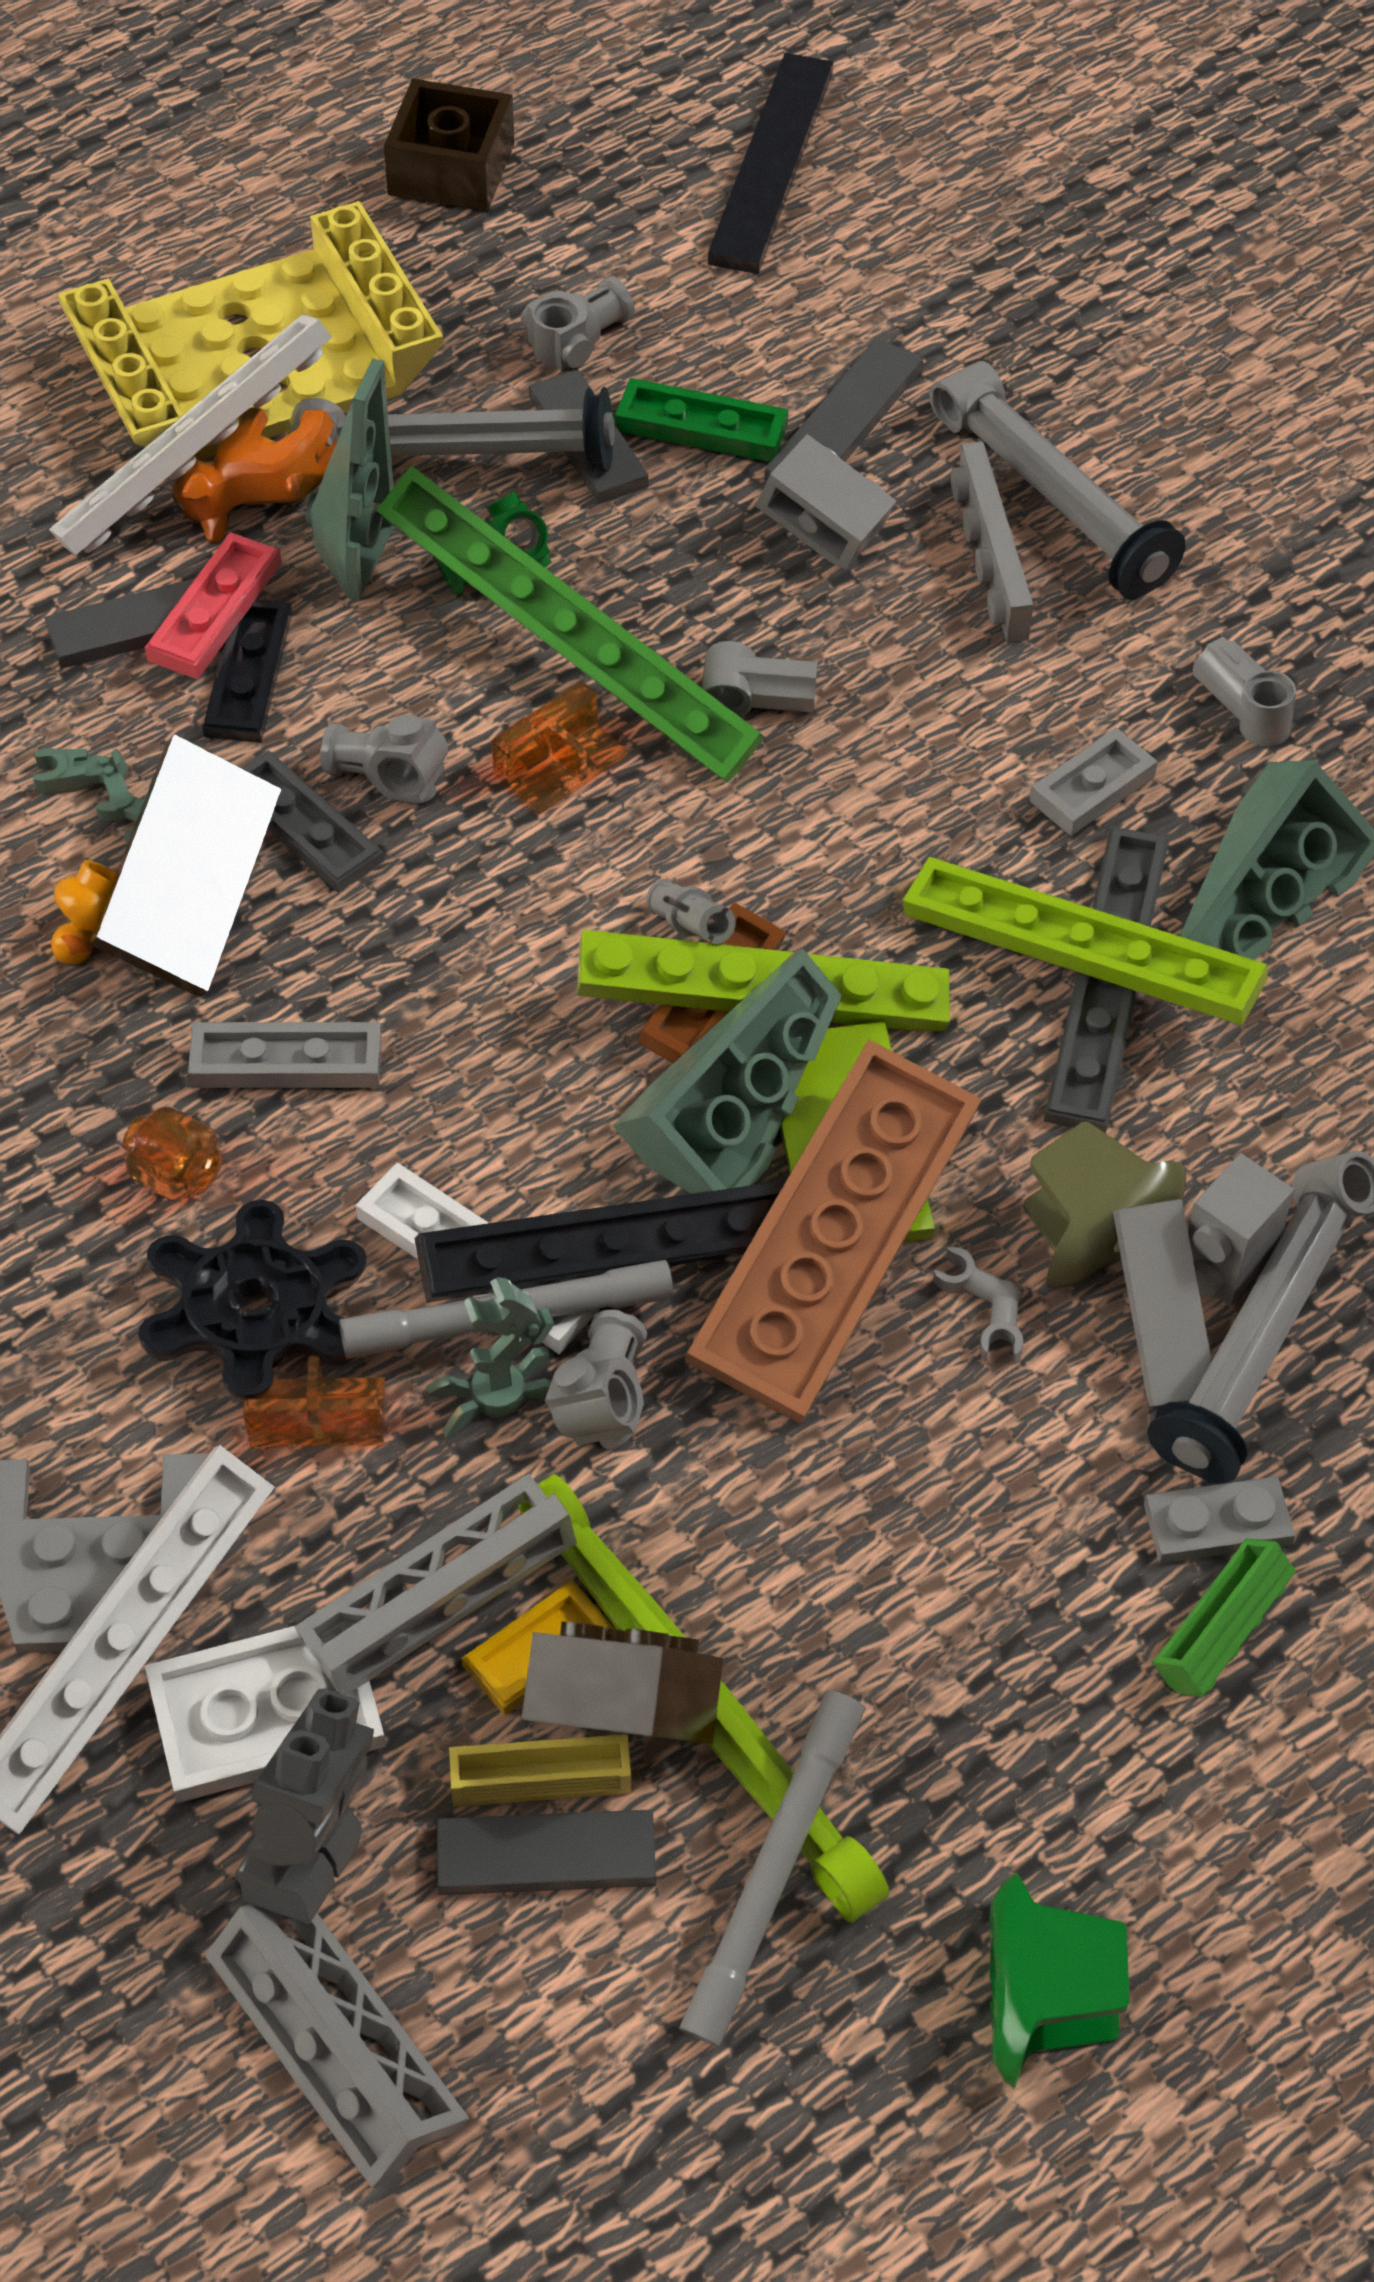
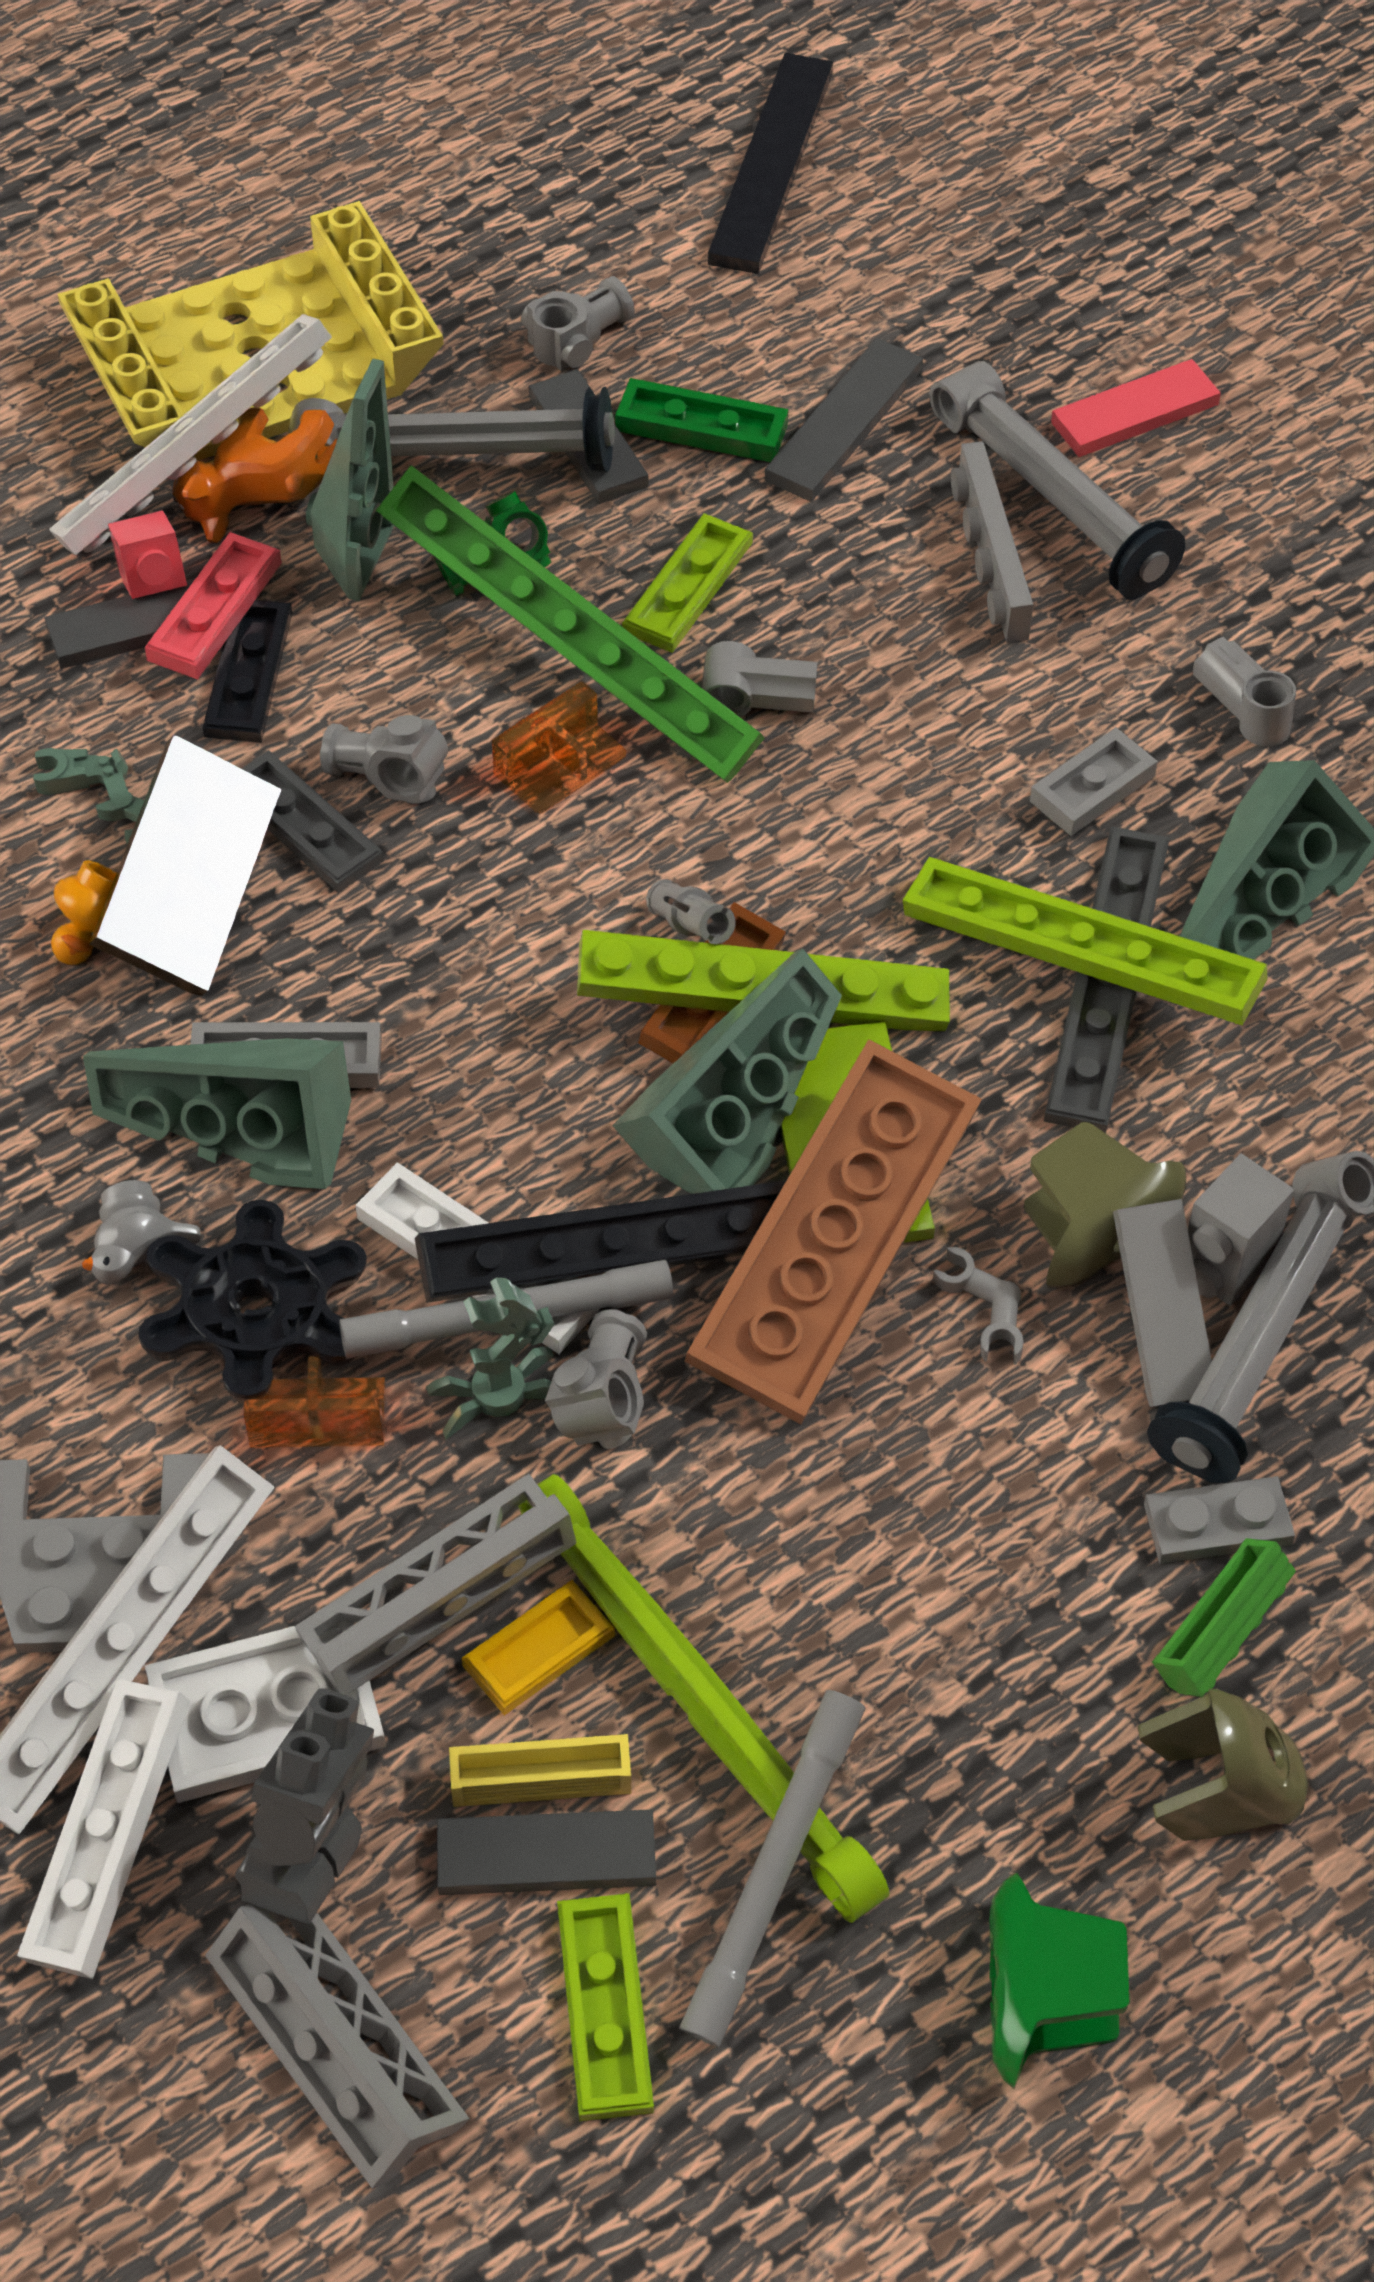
clear orange head [123,1107,222,1201] -> none
dark brown brick [384,78,515,212] -> none
brick [521,1621,723,1744] -> none
light grey brick [755,434,897,570] -> none
none -> white plate [17,1679,190,1979]
none -> light grey animal [82,1180,201,1285]
none -> sand green wedge [83,1038,351,1189]
none -> coral brick [108,510,187,599]
none -> lime tile [557,1893,654,2122]
none -> lime tile [622,513,753,653]
none -> coral tile [1051,359,1221,457]
none -> olive piece [1137,1688,1308,1841]

